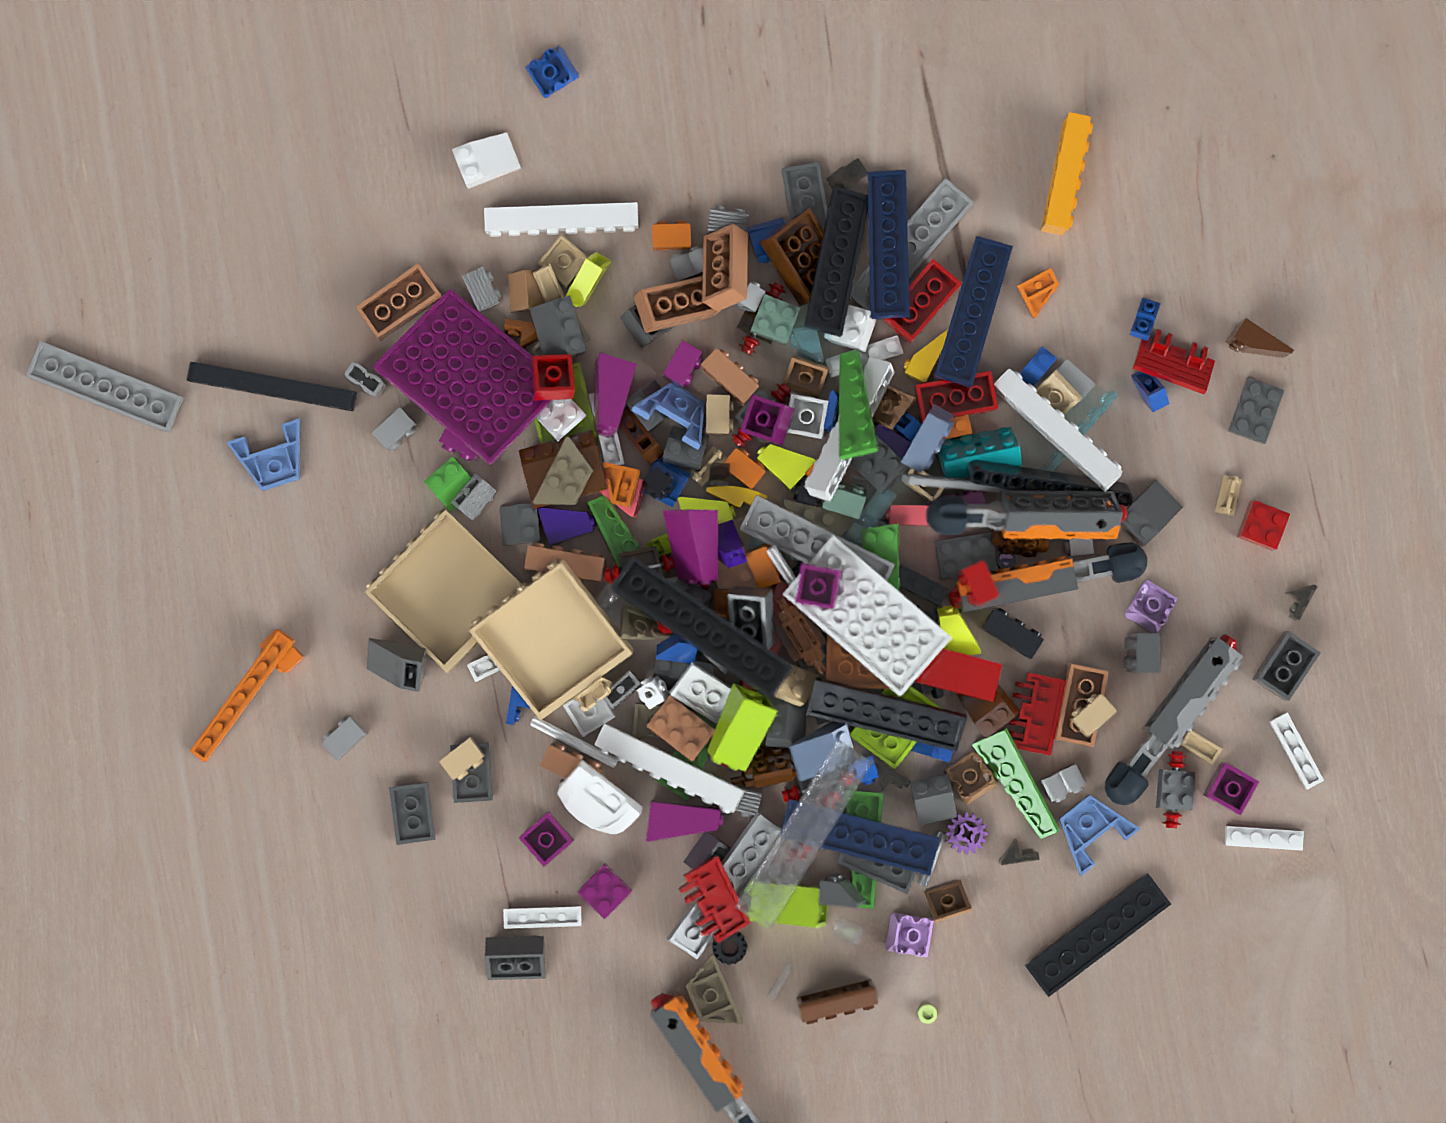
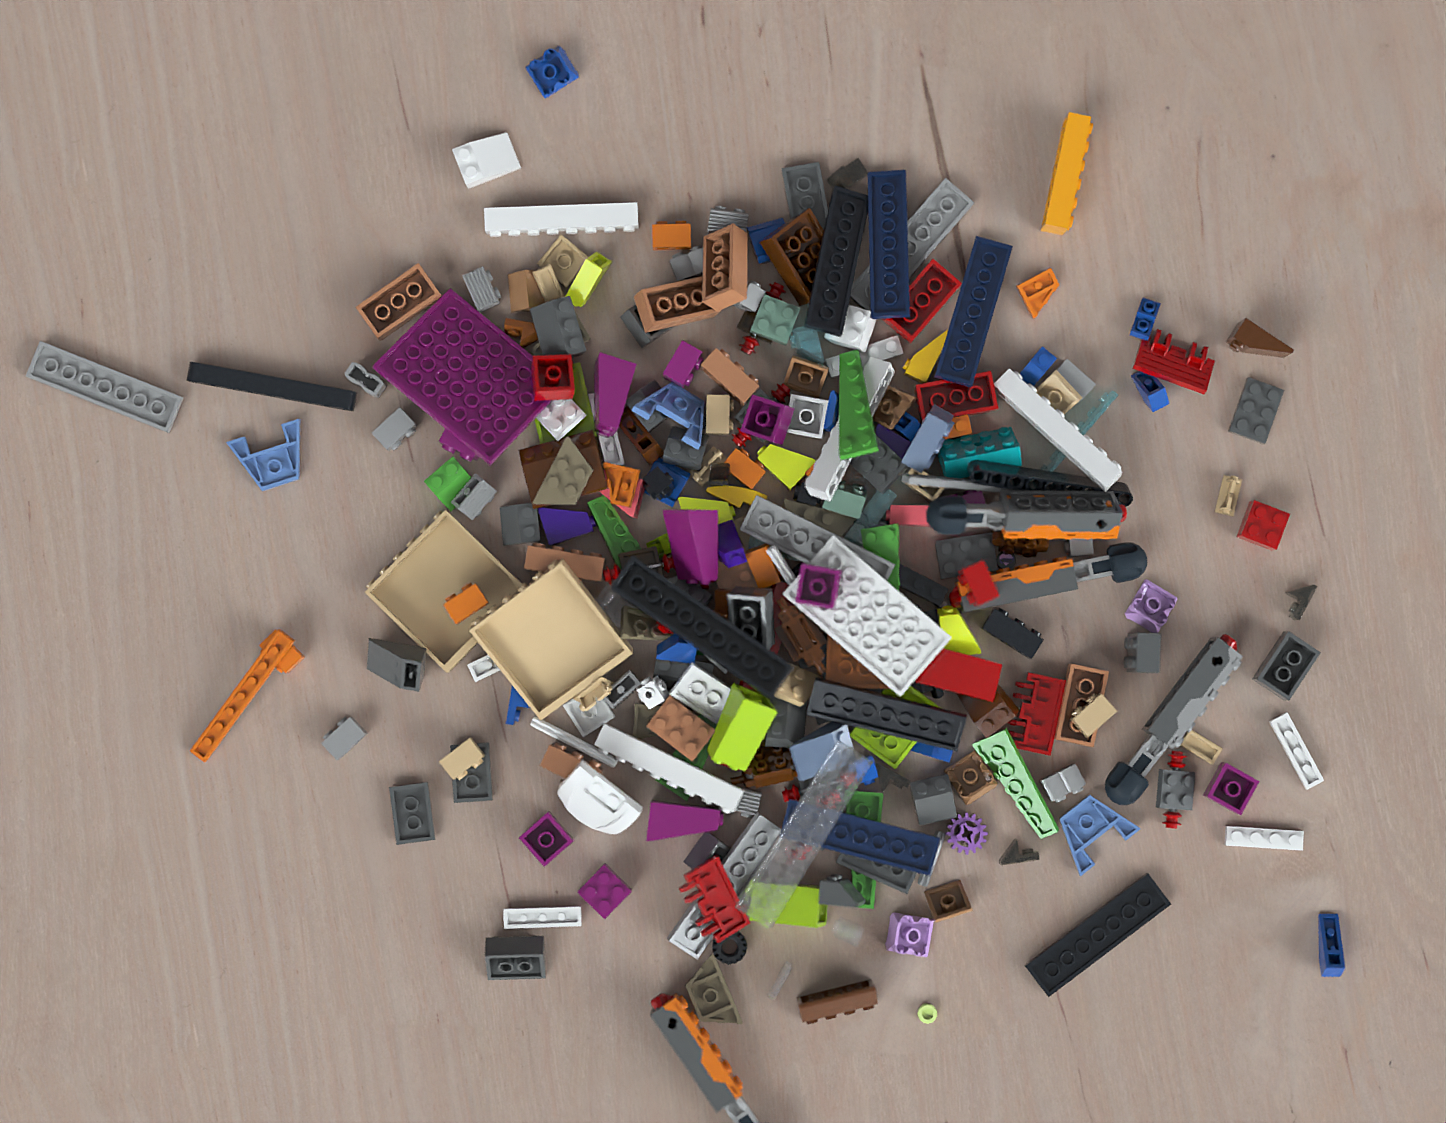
dark grey slope [1120,480,1183,547] -> none
none -> orange brick [443,583,489,624]
none -> blue slope [1318,914,1345,977]

